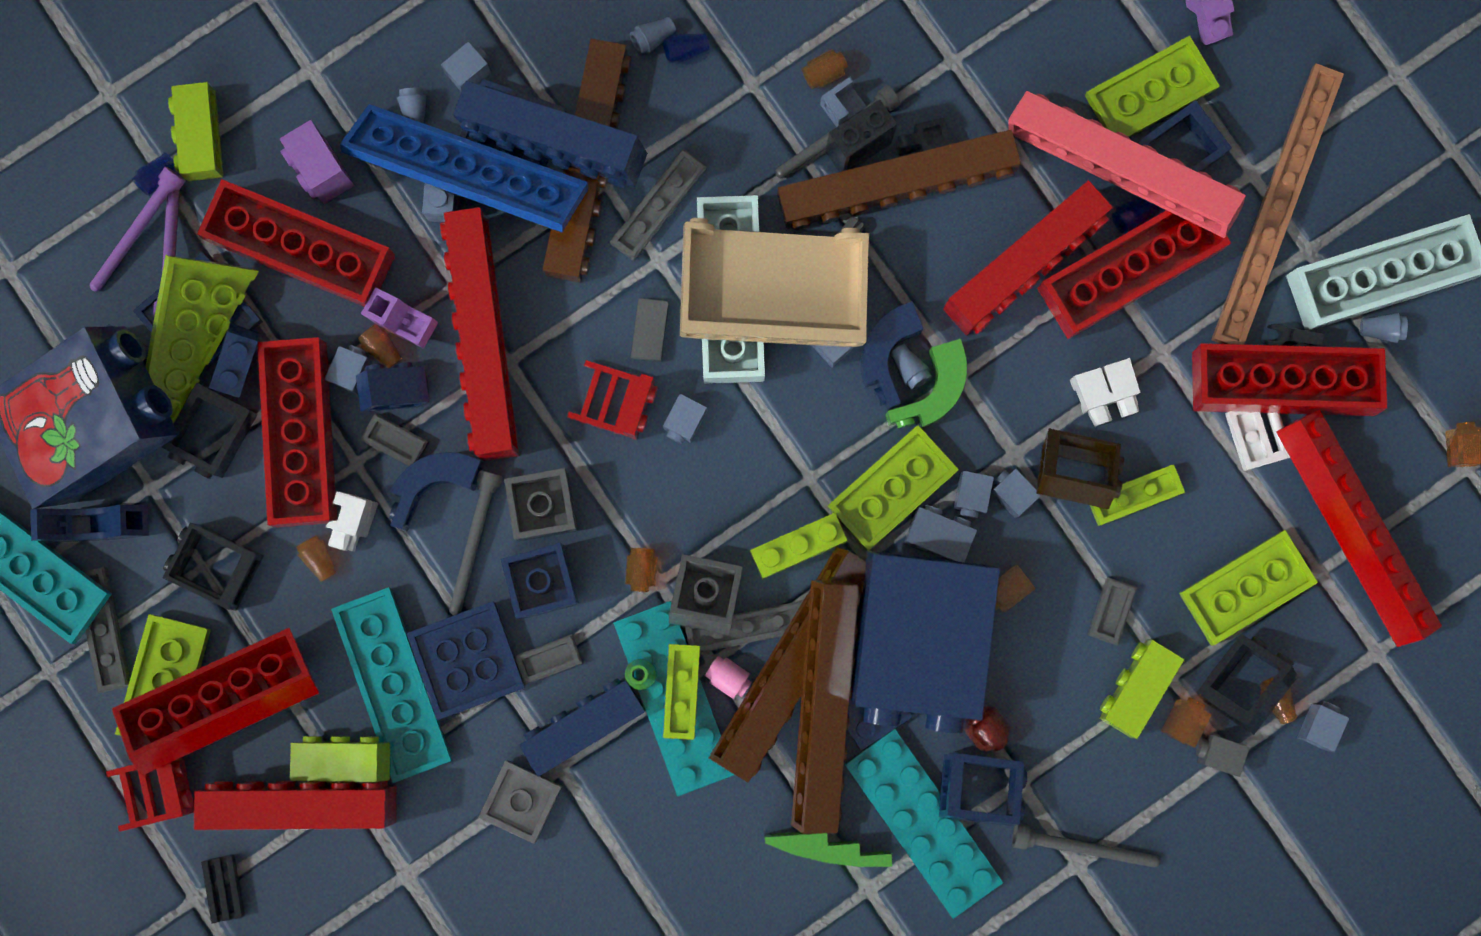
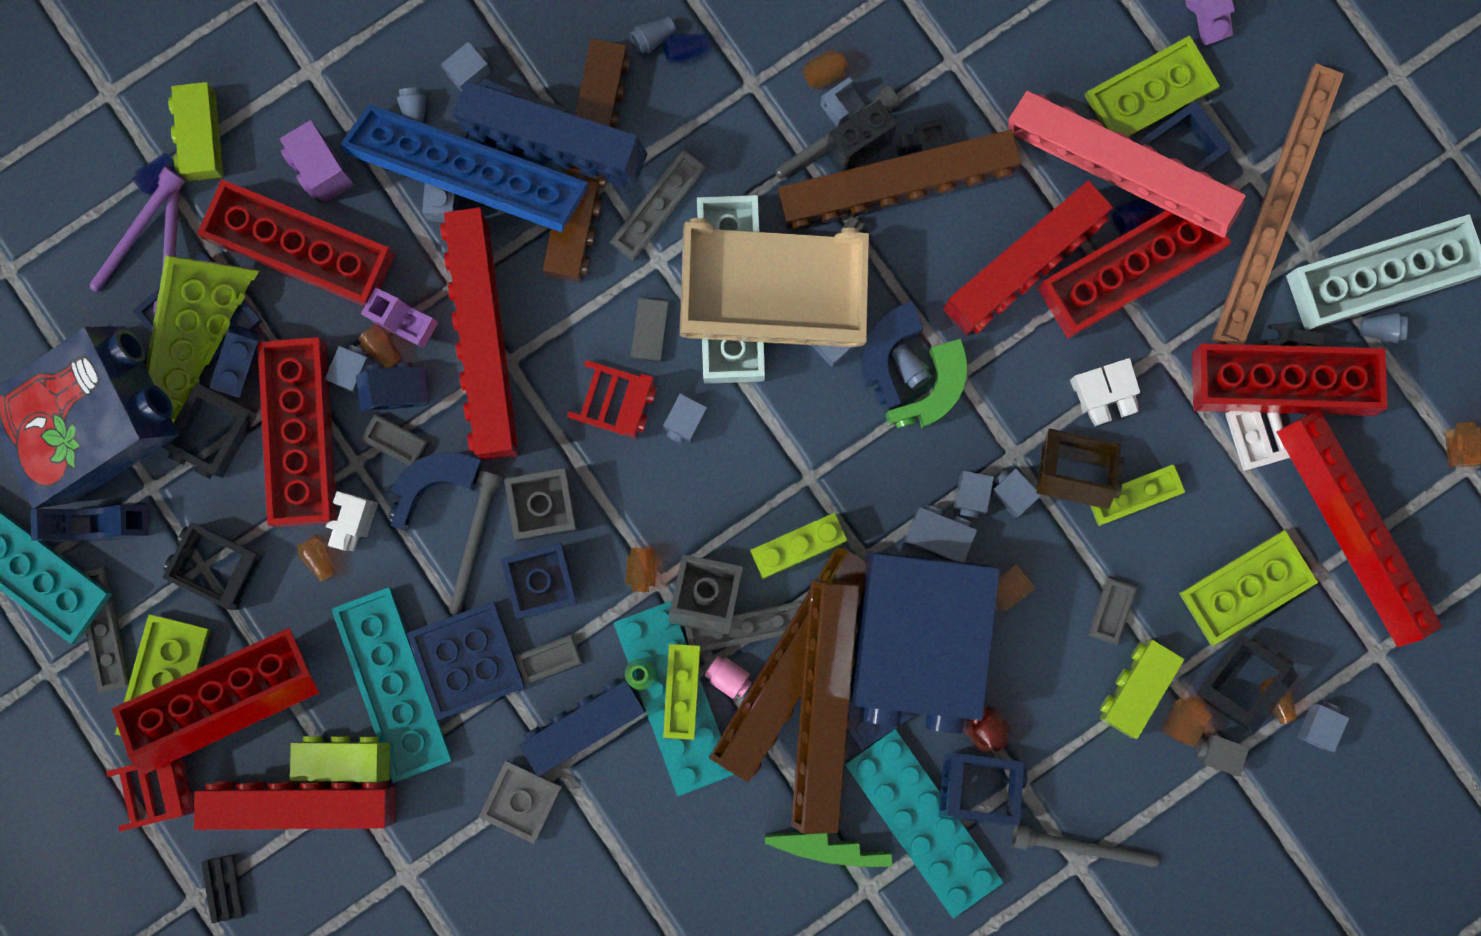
lime plate [827,425,959,551] -> none

